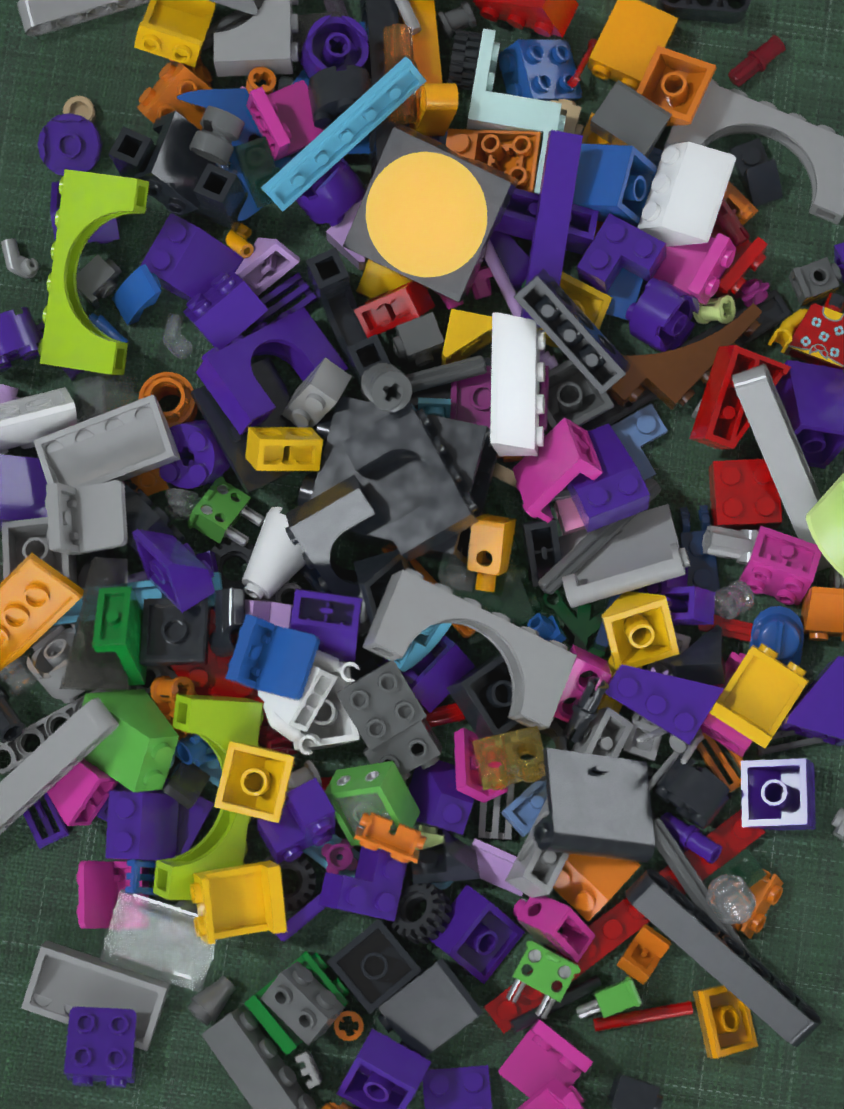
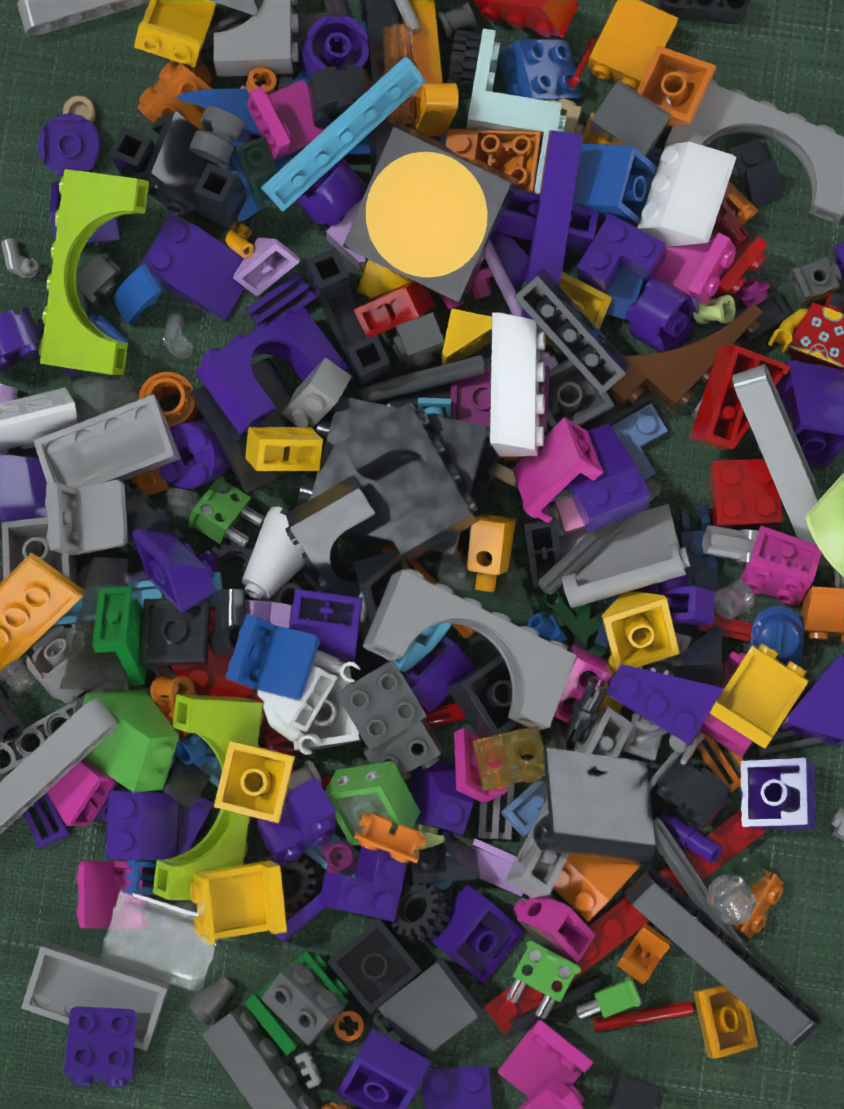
dark purple brick [183,270,268,350] -> none
dark grey piece [361,363,412,412] -> none
dark red axle [728,35,786,87] -> none

